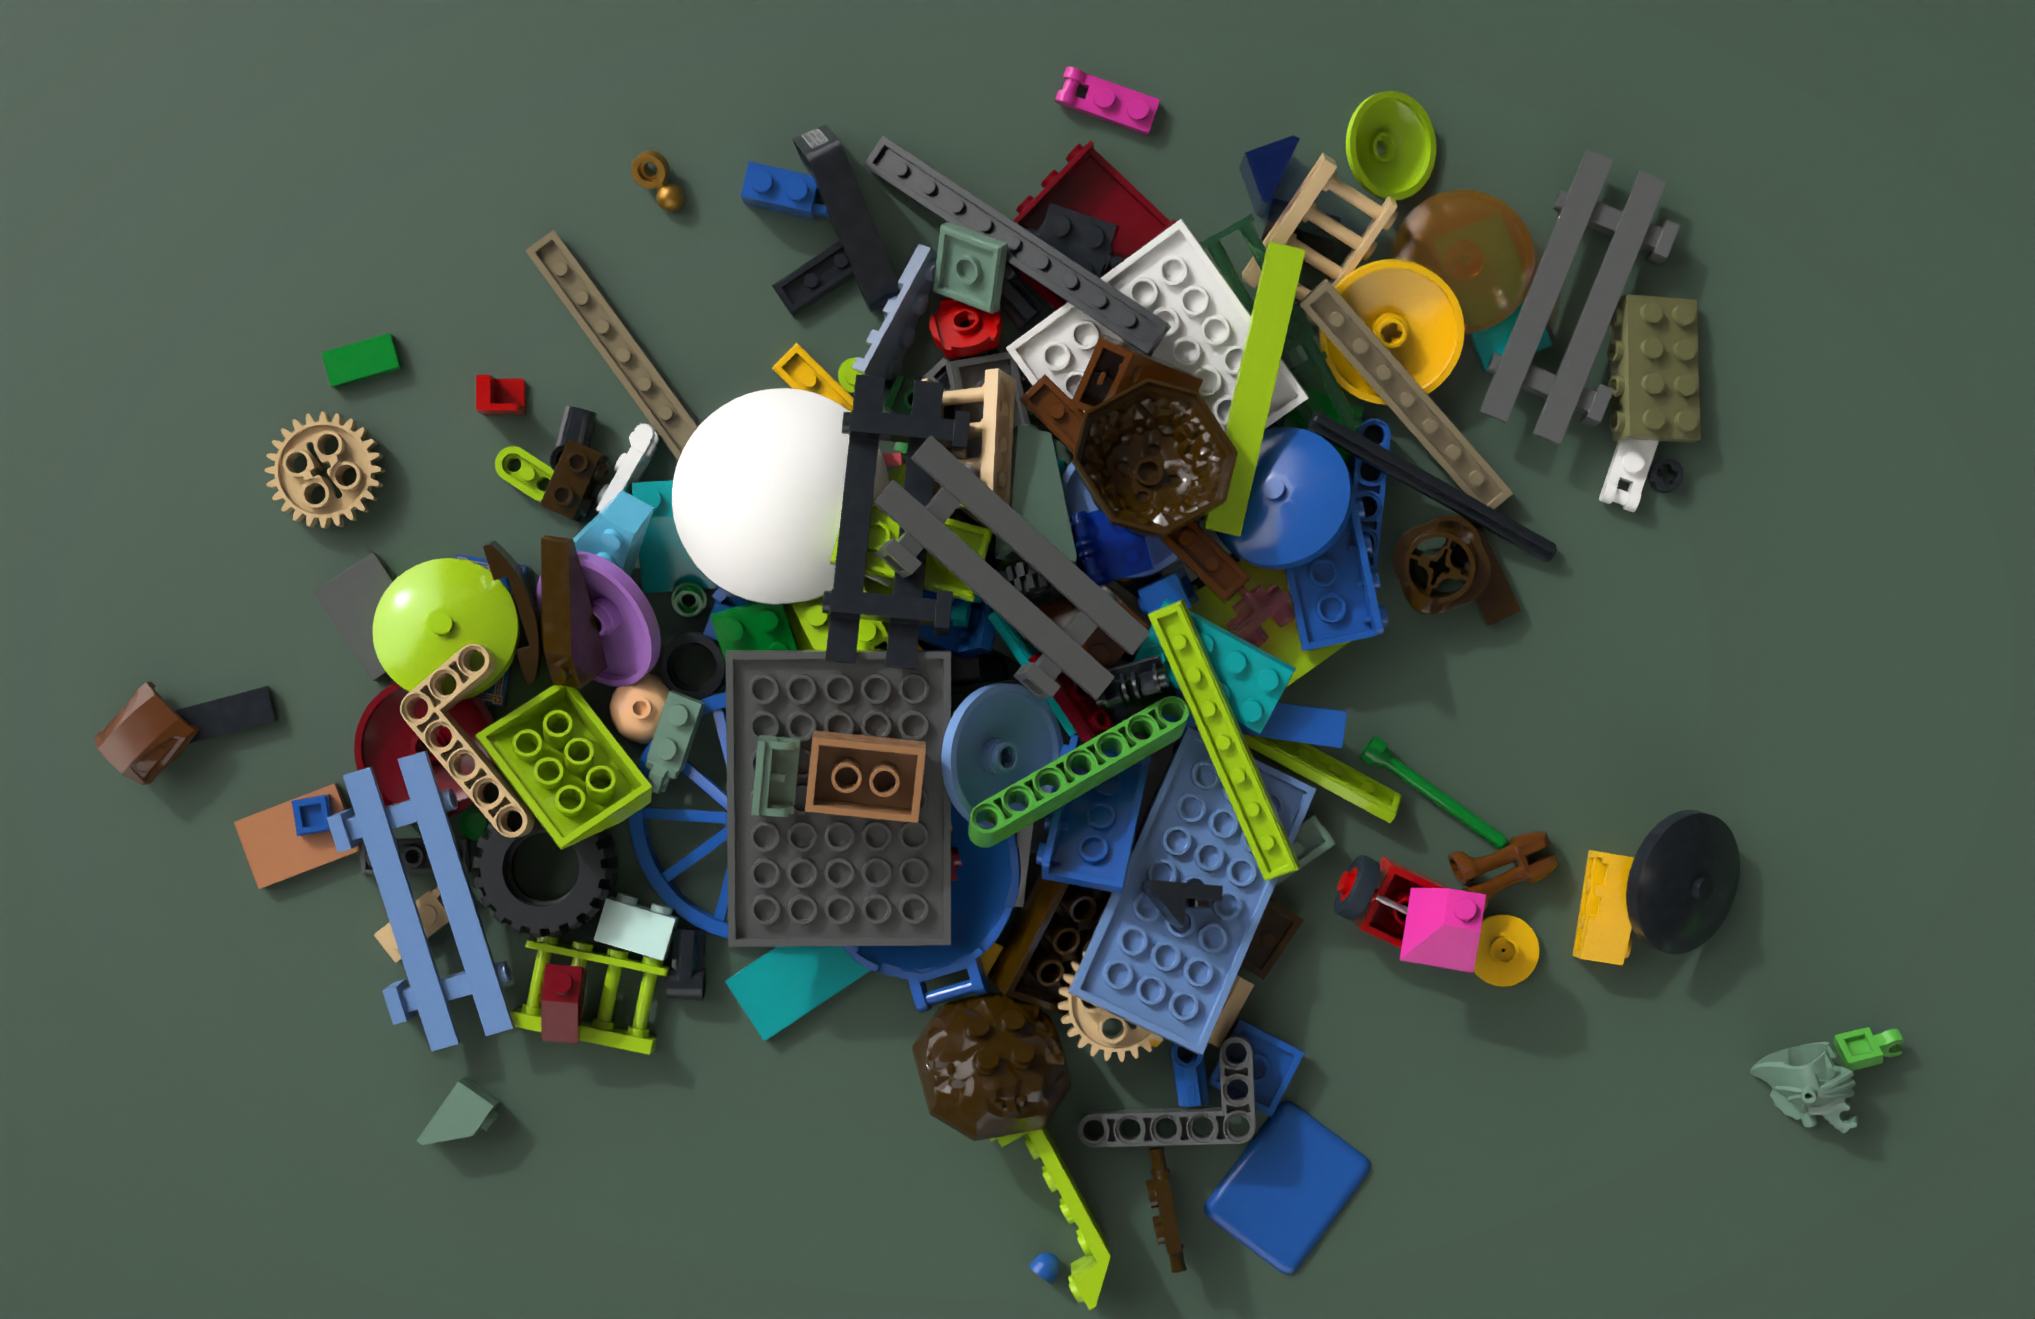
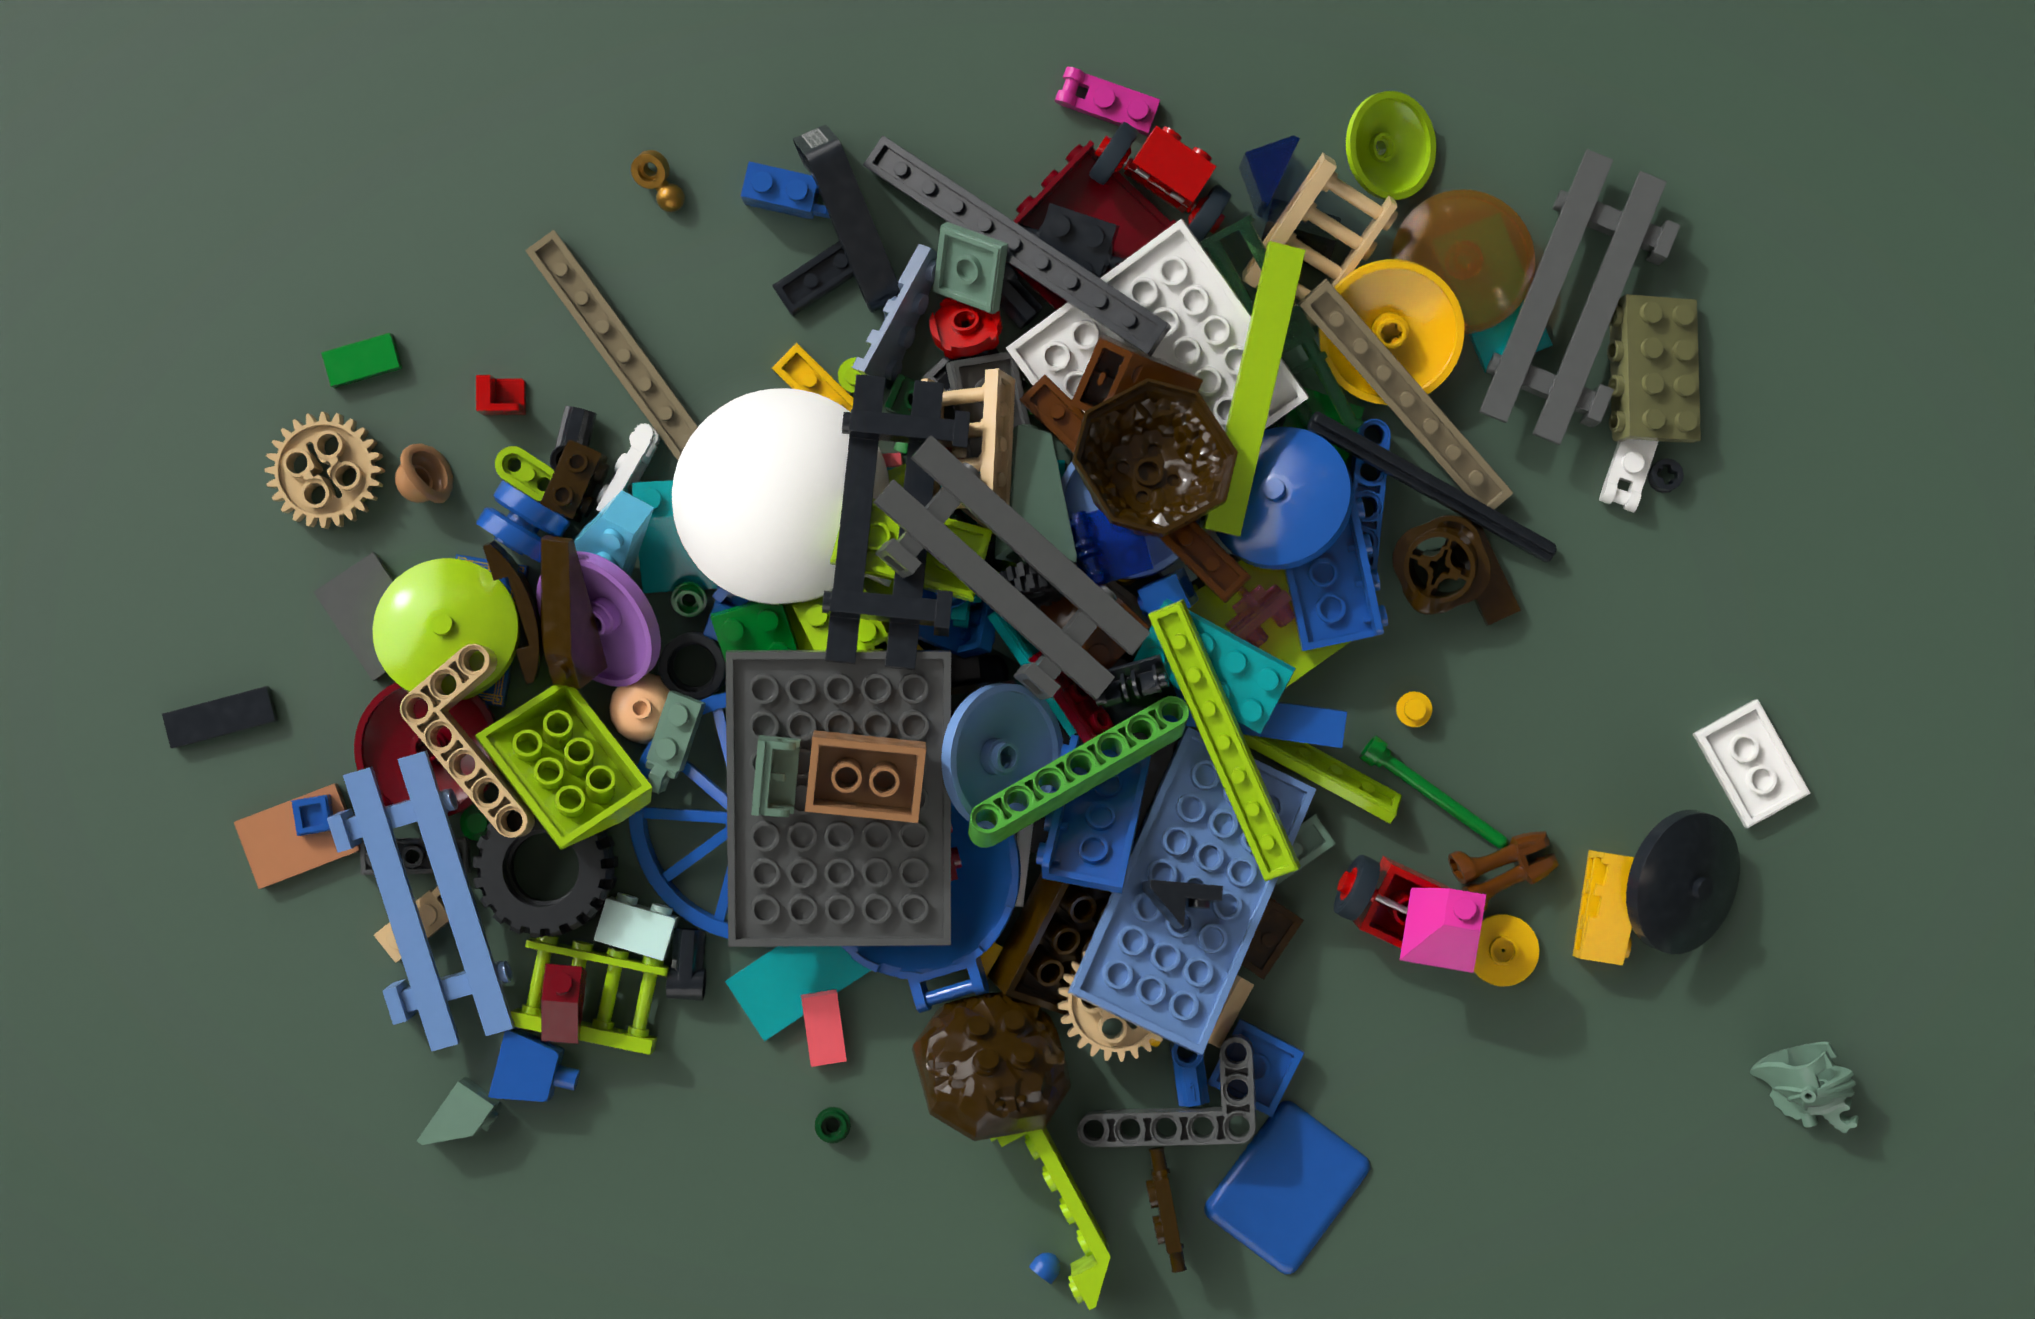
reddish brown slope [94,682,199,785] -> none
bright green plate [1833,1027,1904,1071] -> none
none -> medium nougat hat [395,443,453,503]
none -> blue wheel [476,480,571,563]
none -> blue torso [488,1027,580,1102]
none -> coral tile [801,989,847,1067]
none -> dark green plate [815,1107,851,1143]
none -> brick [1089,122,1231,243]
none -> yellow plate [1396,691,1432,727]
none -> white tile [1693,699,1811,828]

